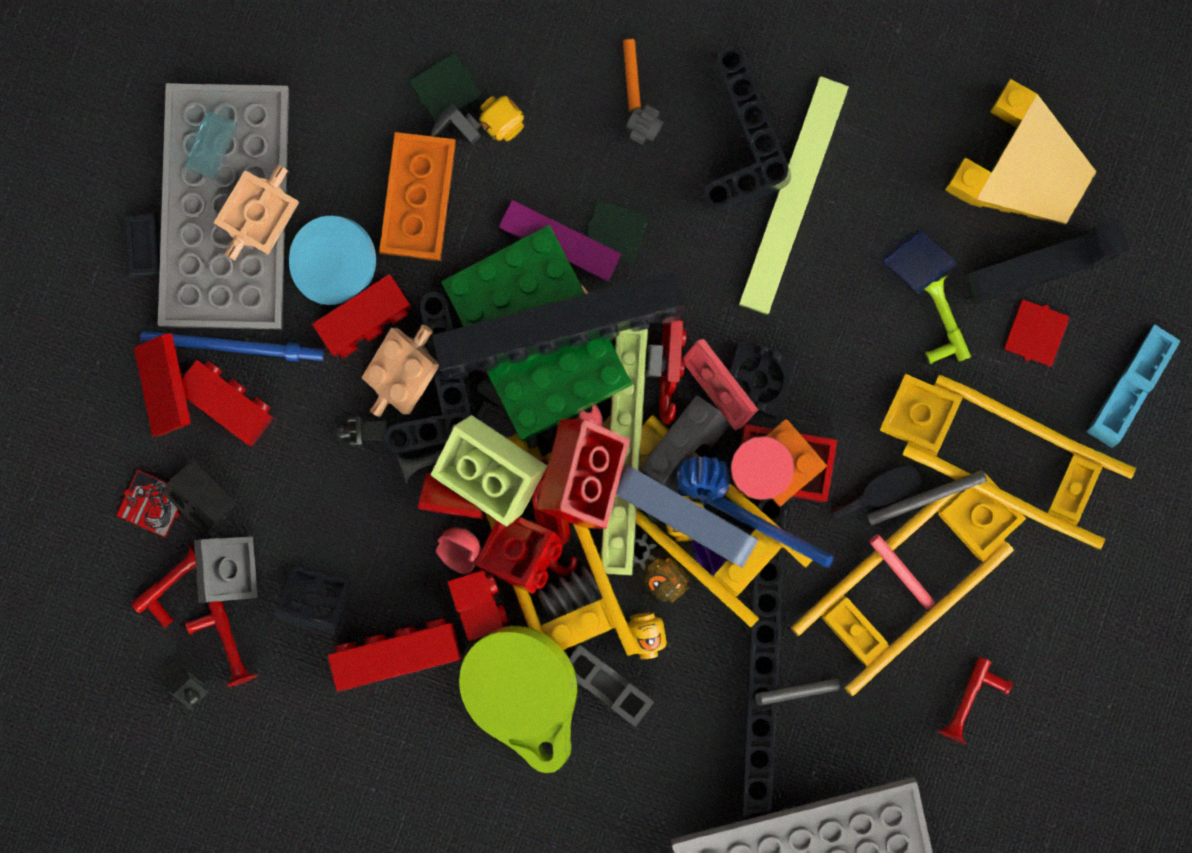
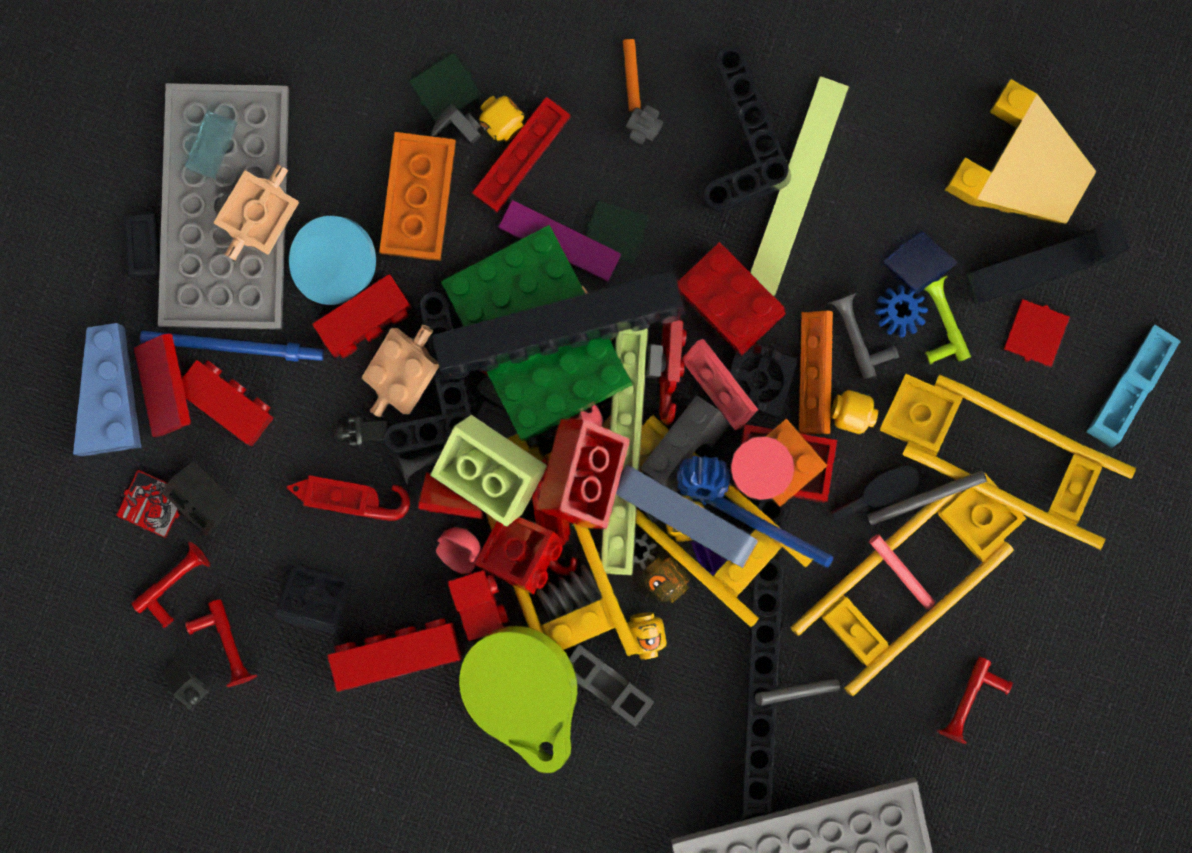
dark grey plate [194,536,258,603] -> none
none -> medium blue wedge [73,323,141,456]
none -> red plate [287,475,410,521]
none -> red plate [472,97,571,213]
none -> red brick [678,242,786,356]
none -> orange tile [799,311,833,435]
none -> dark grey piece [827,293,899,380]
none -> yellow head [831,390,878,434]
none -> blue gear [875,285,928,338]

